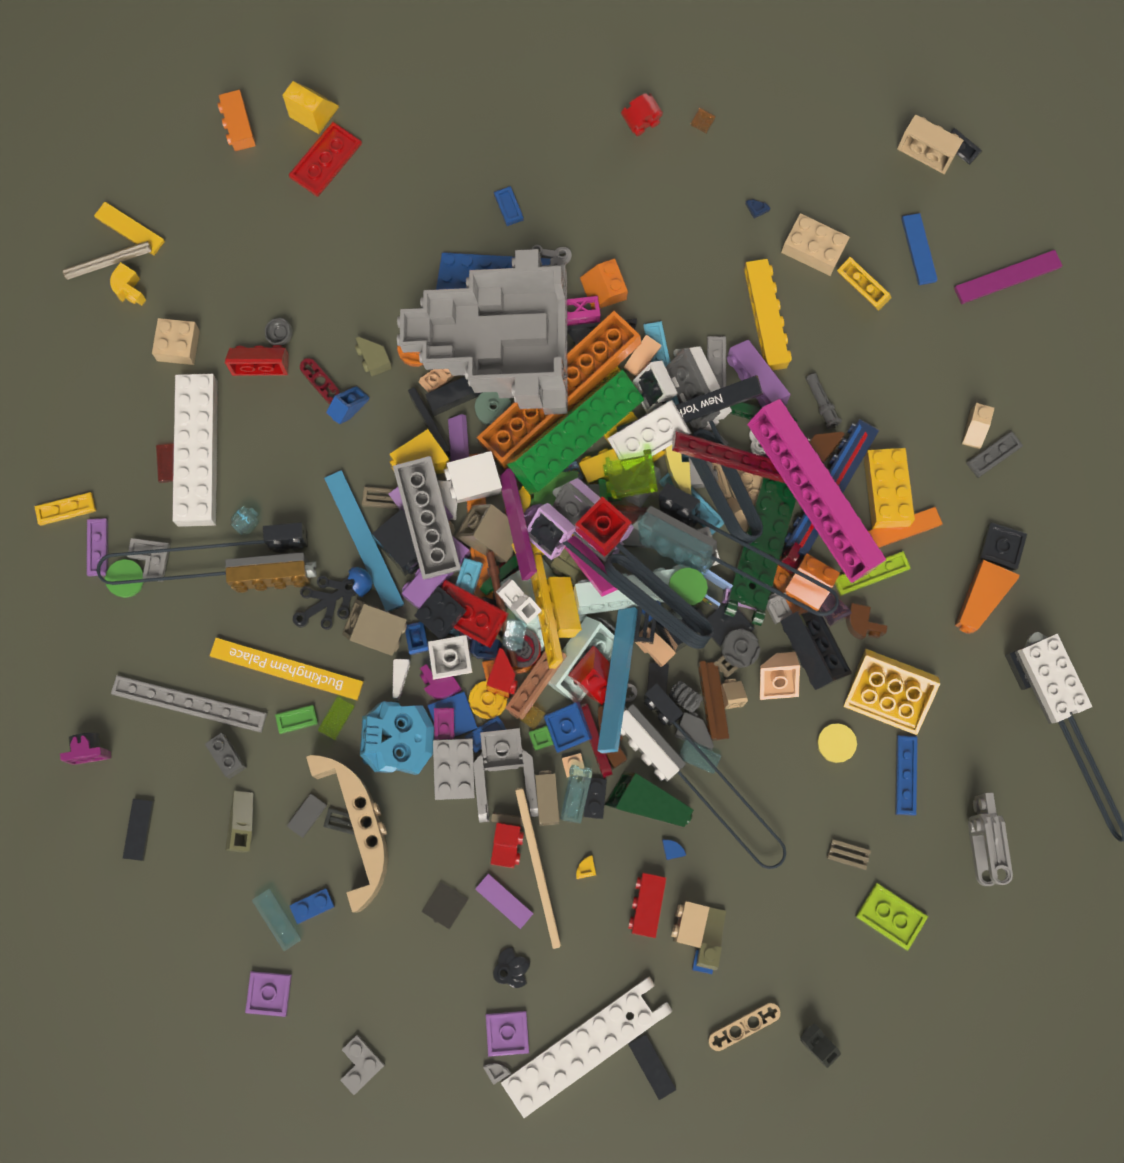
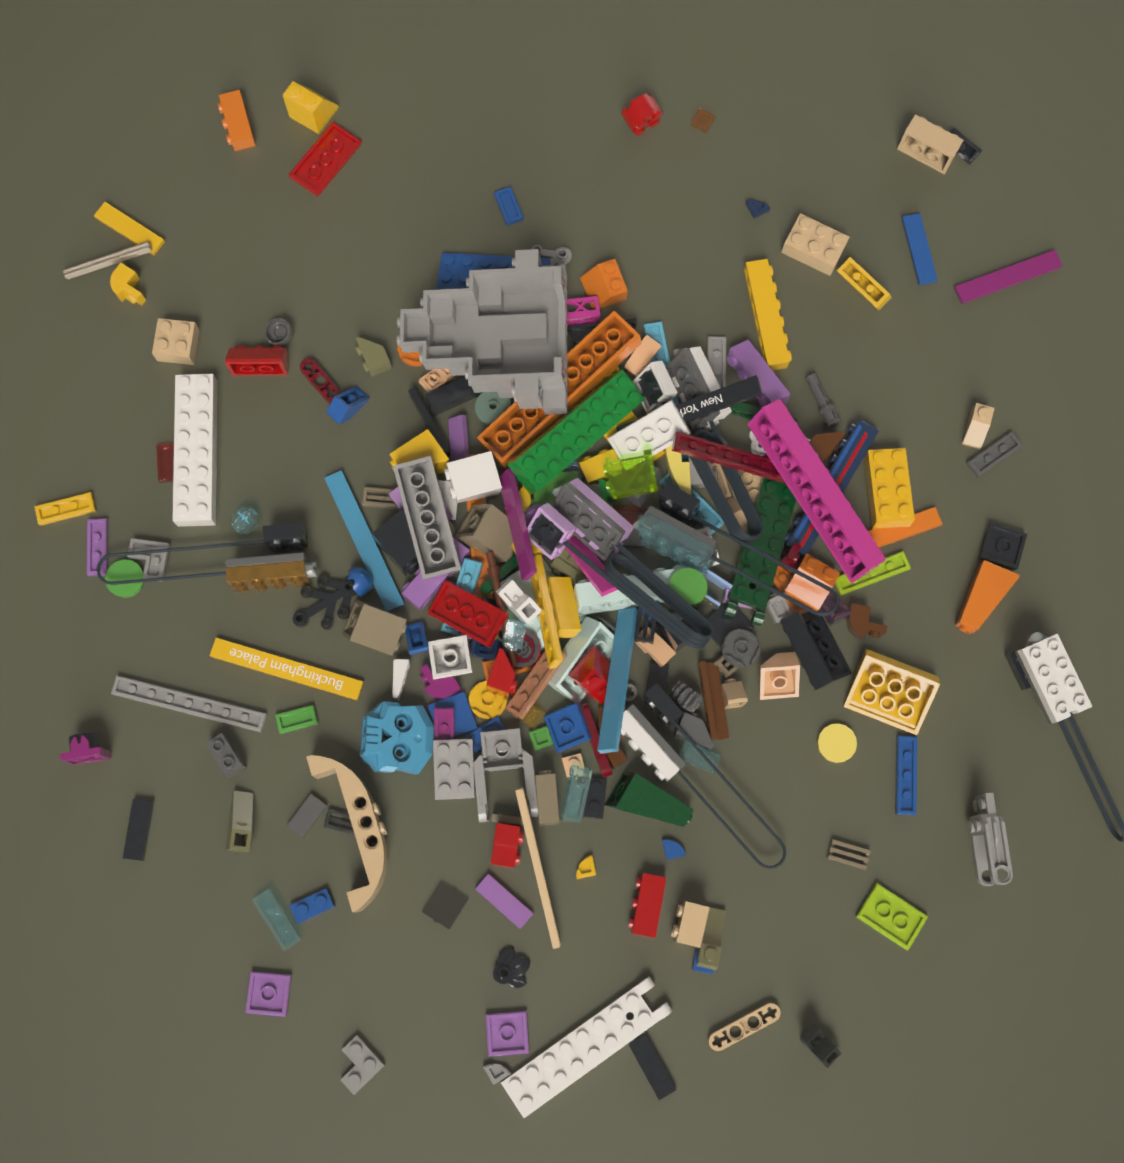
clear neon green tile [318,697,355,740] -> none
black plate [414,586,467,639] -> none
red slope [575,497,632,557] -> none

